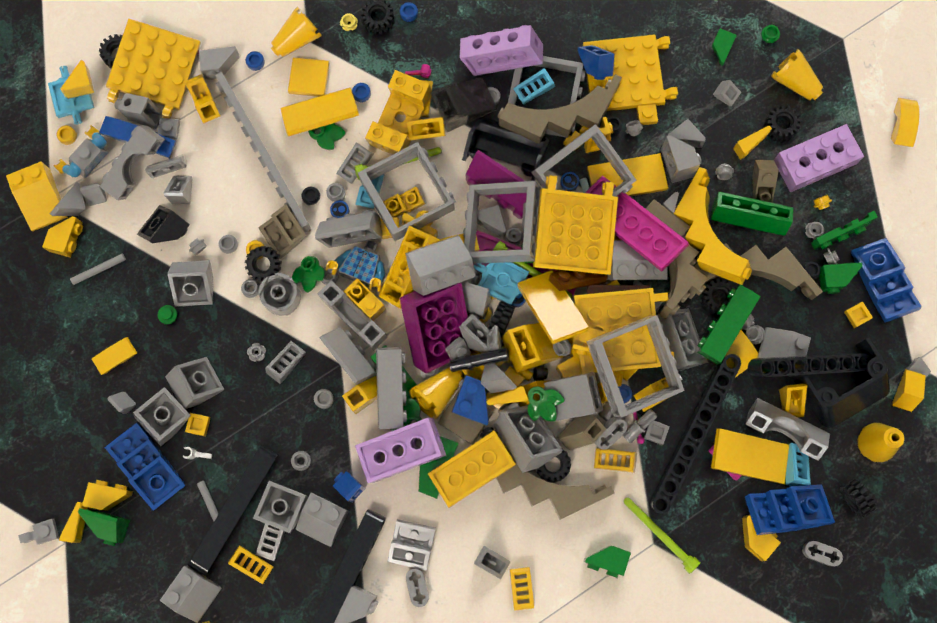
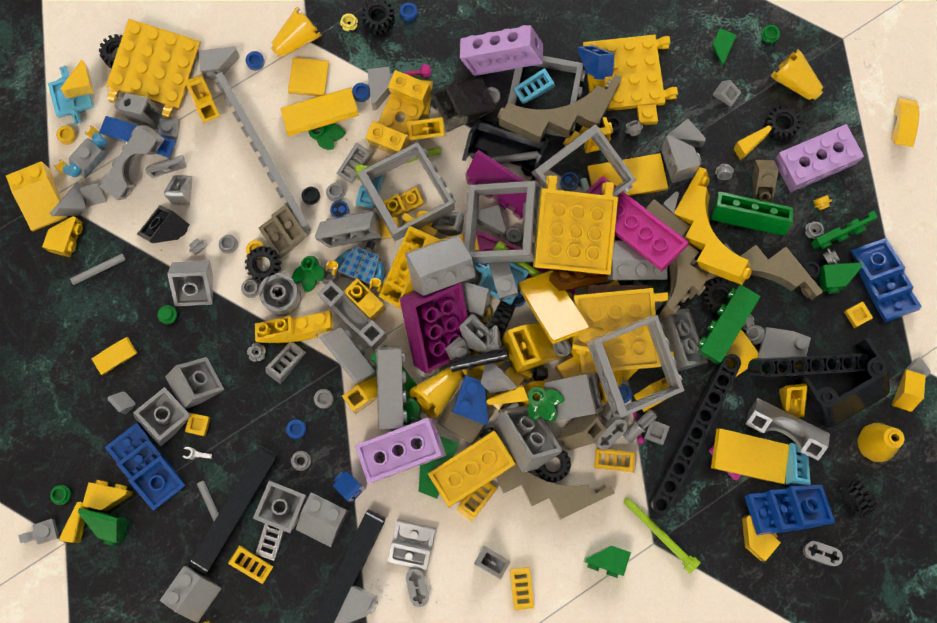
none -> green plate [50,485,71,505]
none -> yellow slope [255,310,333,343]
none -> blue tile [286,419,307,440]
none -> light grey slope [367,67,394,111]
none -> light grey slope [432,212,464,236]
none -> yellow slope [457,482,498,522]
none -> light grey slope [489,262,518,301]
none -> light grey bar [490,151,539,164]

